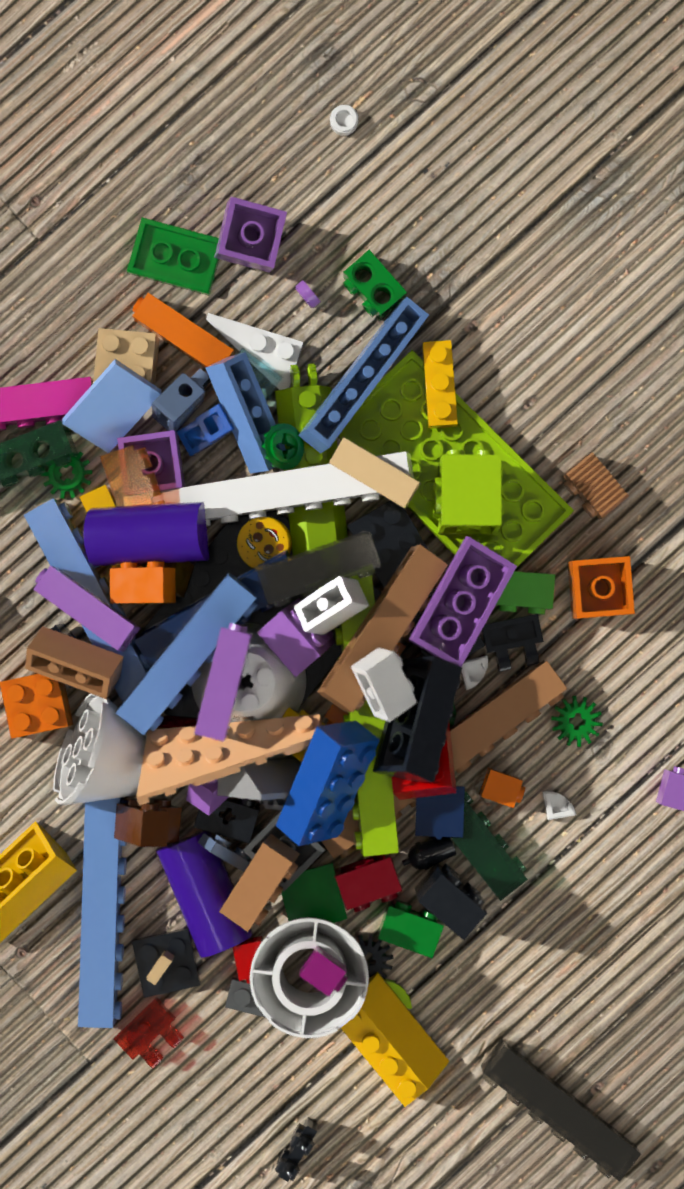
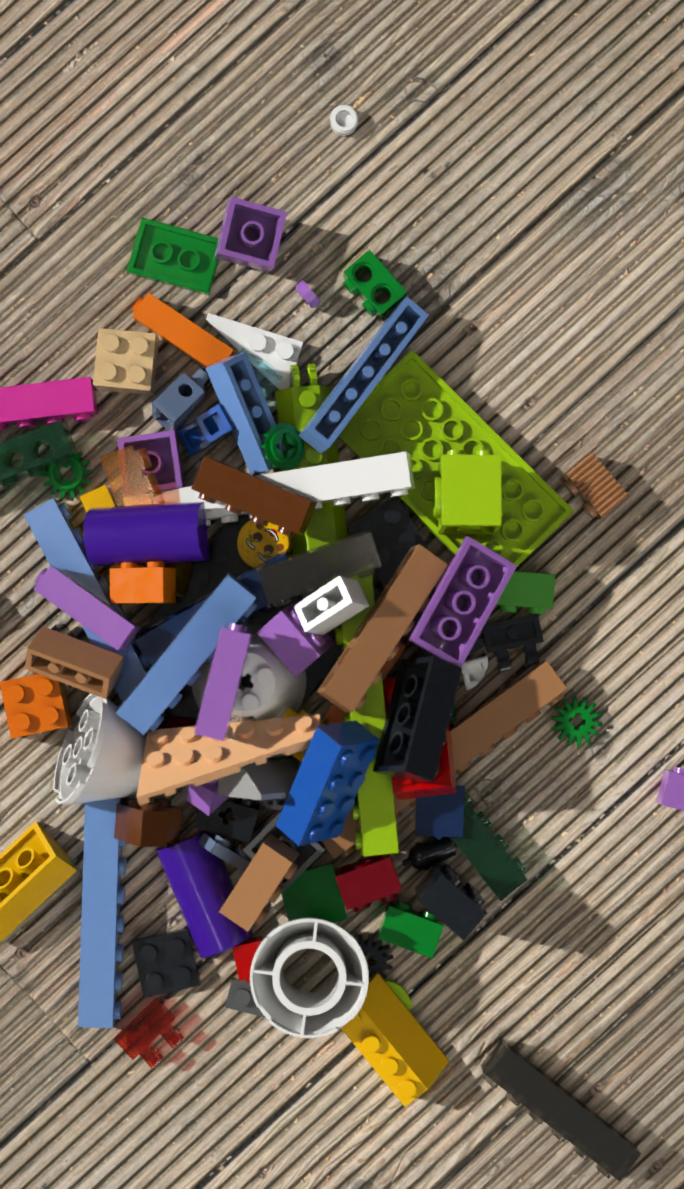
light blue tile [62,359,162,453] -> none
tan tile [147,950,175,985] -> none
black plate [275,1118,318,1182] -> none
magenta brick [299,946,348,997] -> none
tan tile [329,437,421,508] -> none
white brick [351,648,417,722] -> none
yellow plate [422,340,458,429] -> none
orange brick [479,767,525,808] -> none
white tile [542,791,576,820] -> none
orange brick [567,556,635,619] -> none
none -> reddish brown brick [191,456,317,538]

